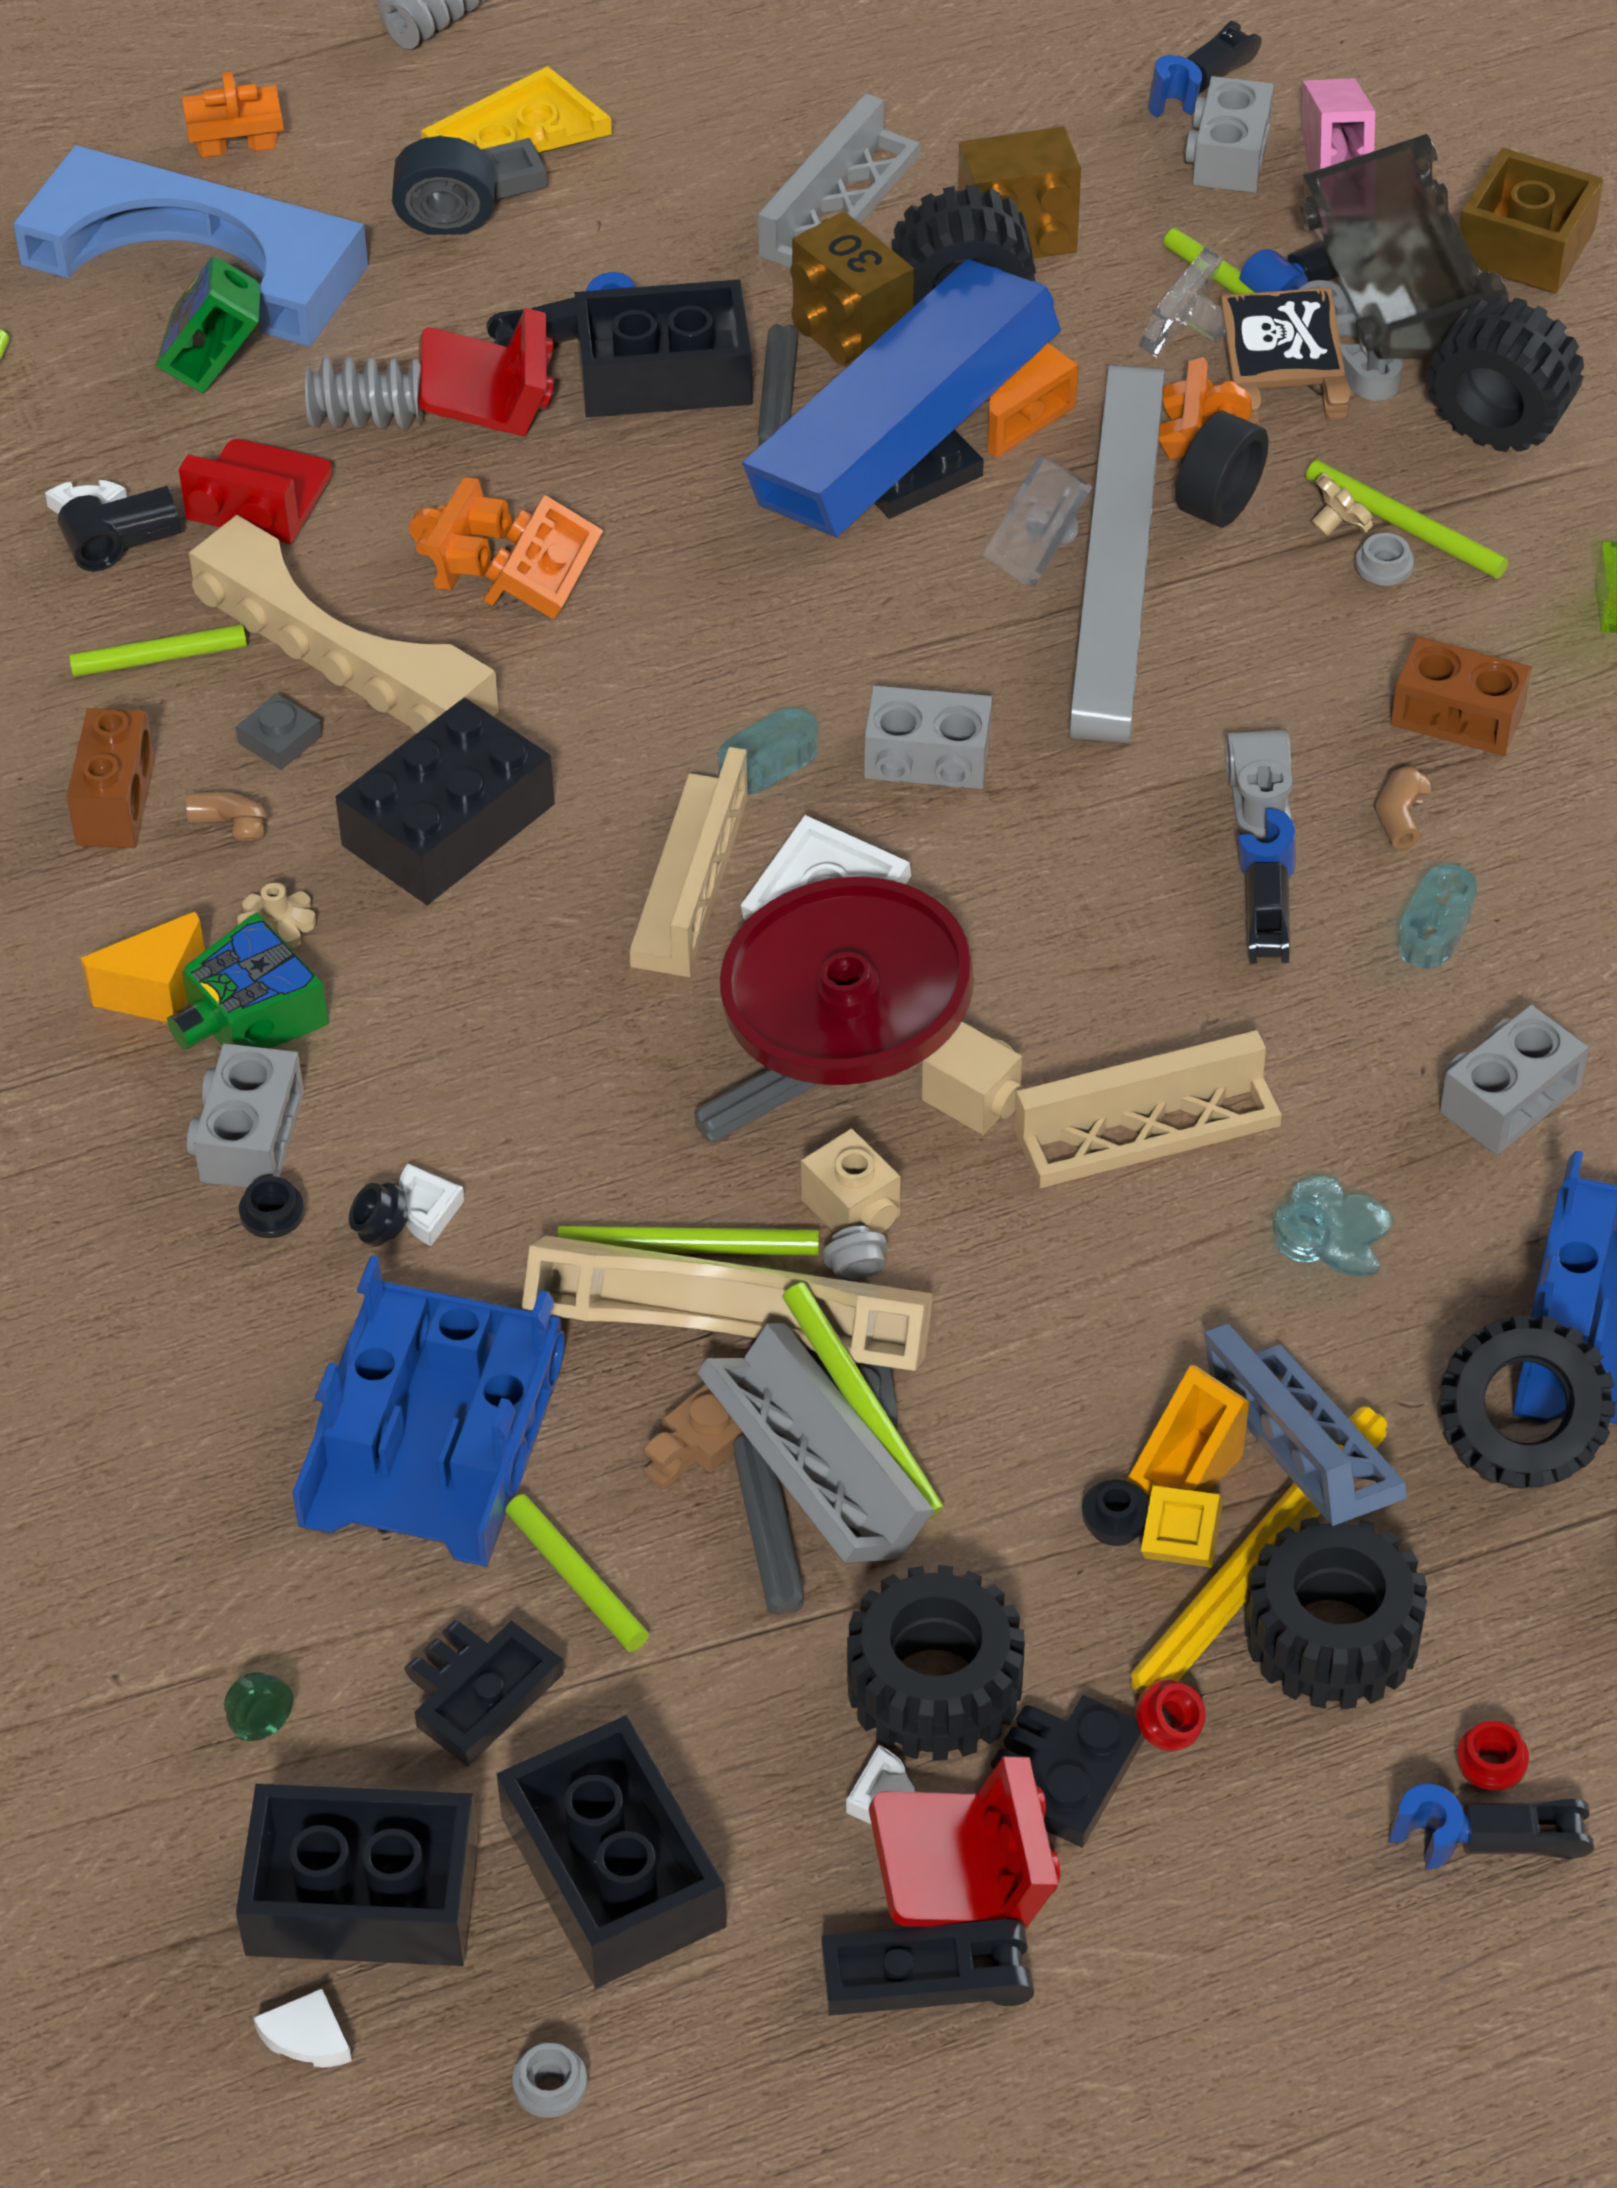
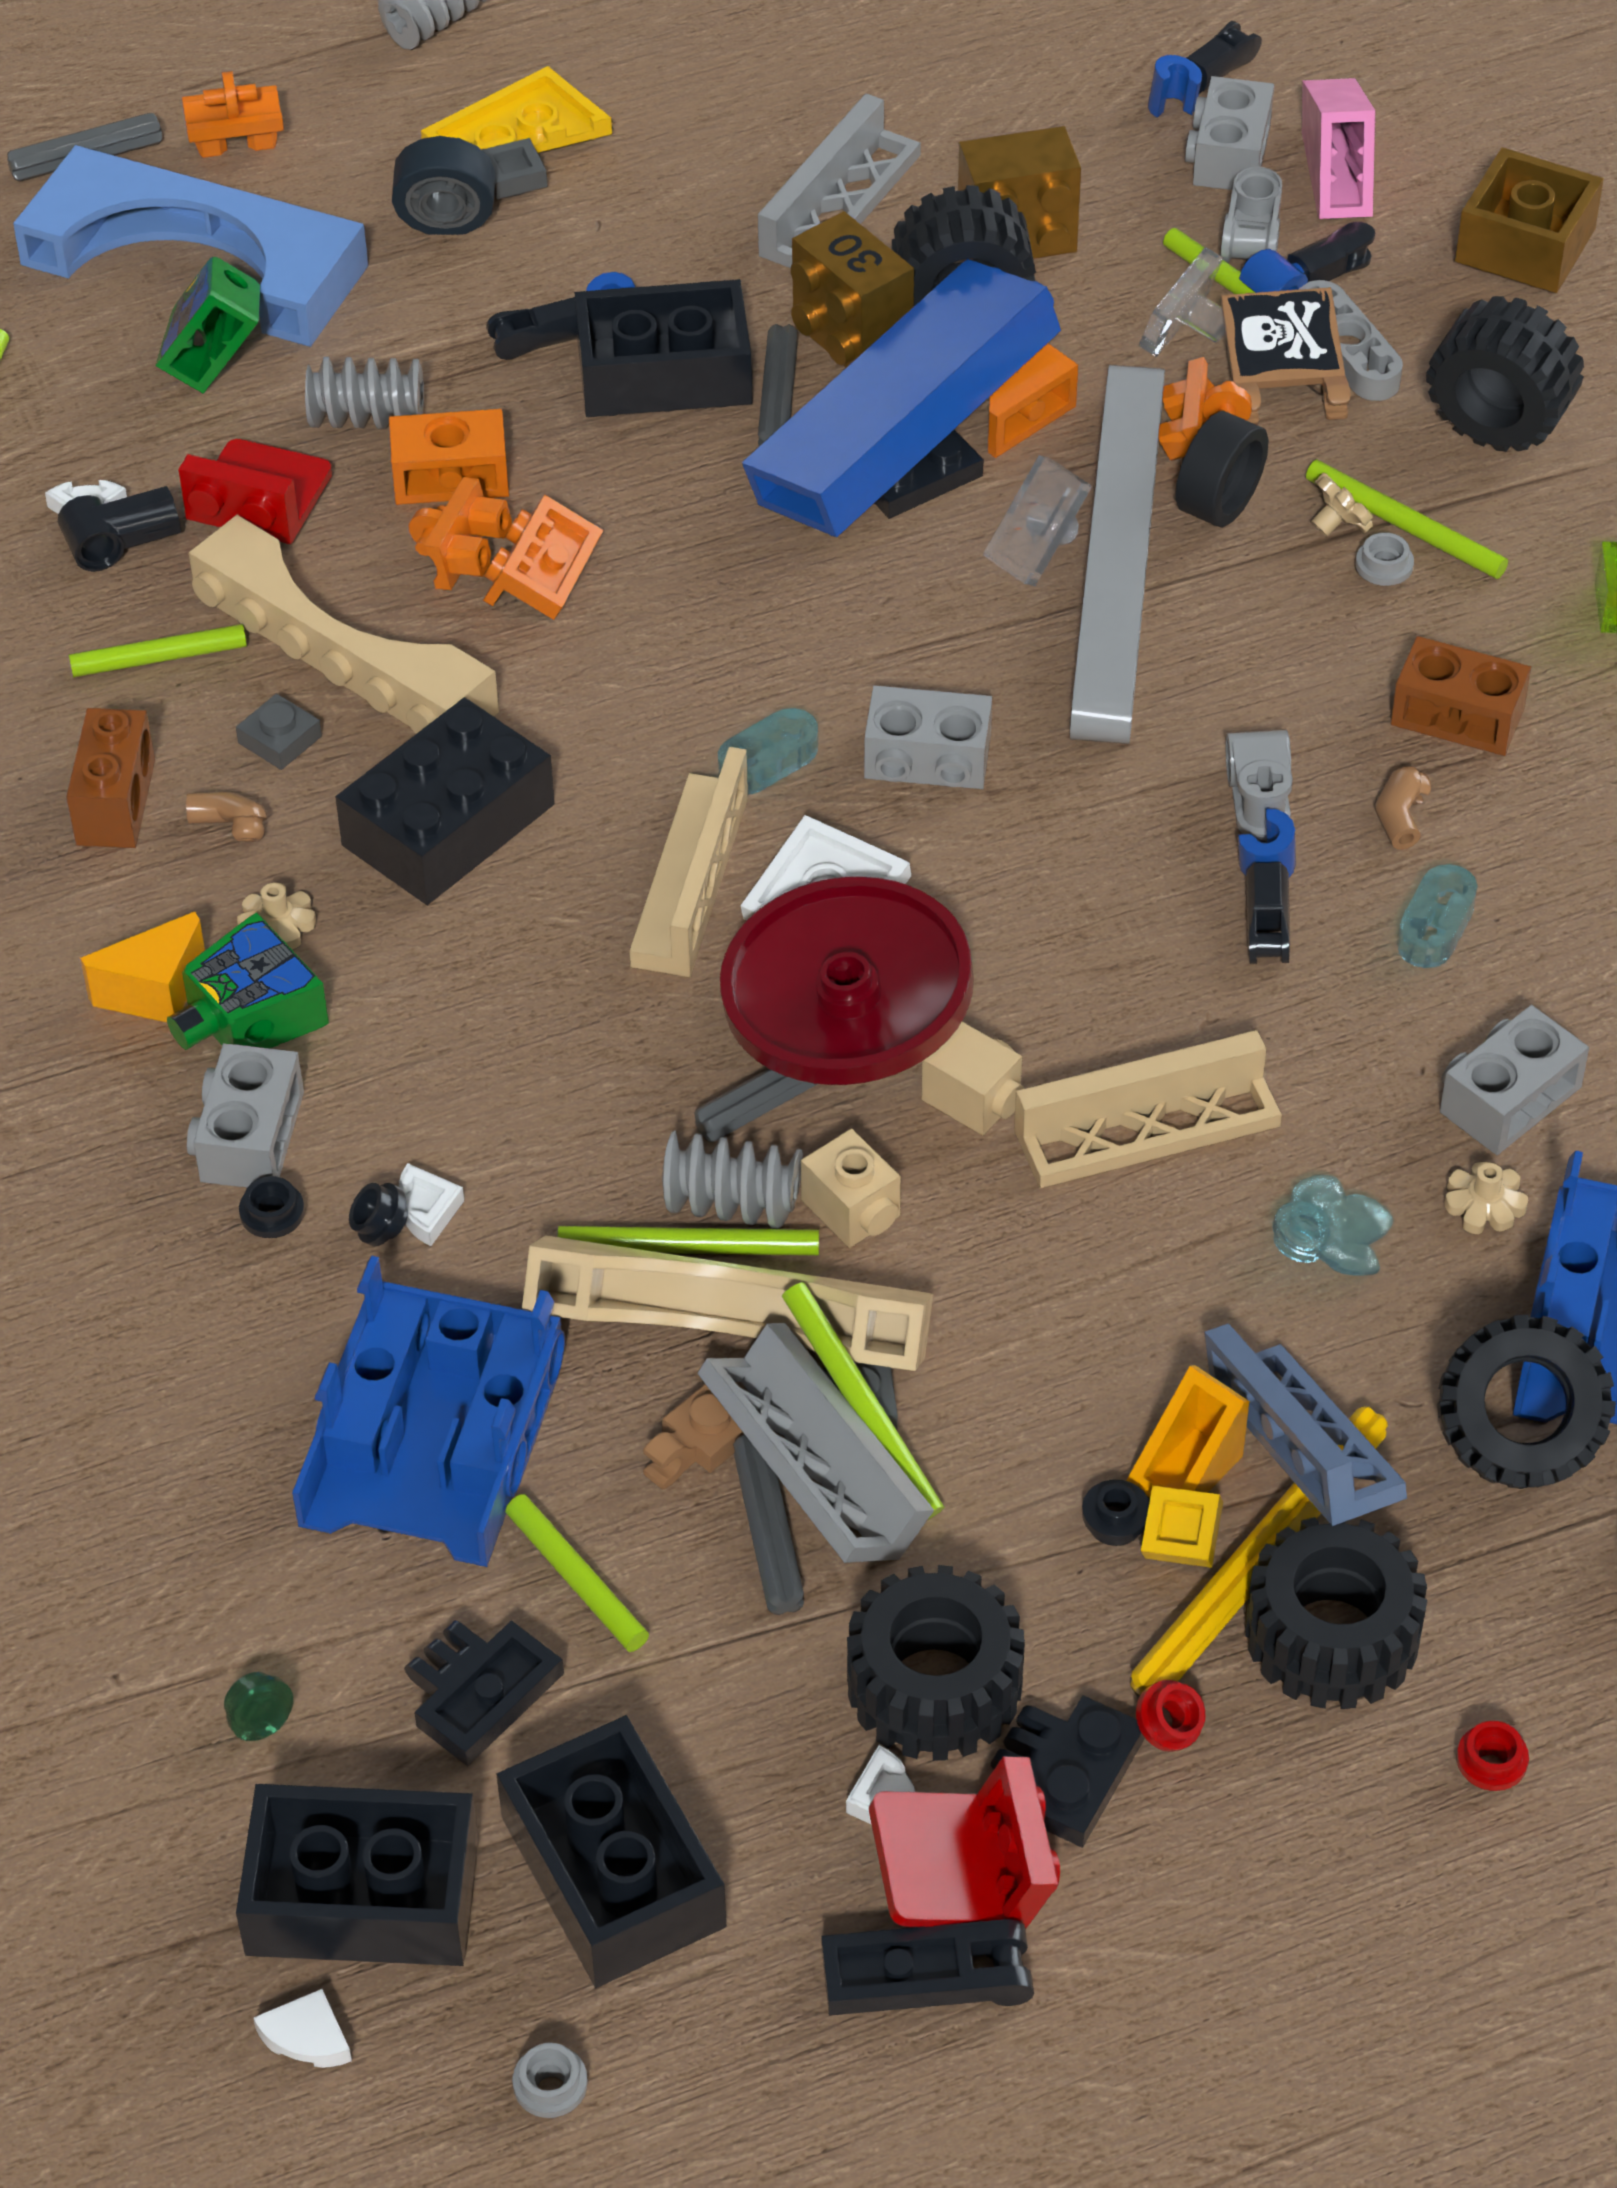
red bracket [418,308,553,437] -> none
light grey plate [822,1226,888,1281] -> none
clear smoke windscreen [1298,133,1509,359] -> none
black piece [1389,1783,1594,1870] -> none
none -> dark grey axle [7,113,162,181]
none -> orange brick [389,409,509,505]
none -> light grey piece [662,1130,803,1229]
none -> light grey piece [1220,167,1282,263]
none -> tan plant [1444,1162,1528,1235]

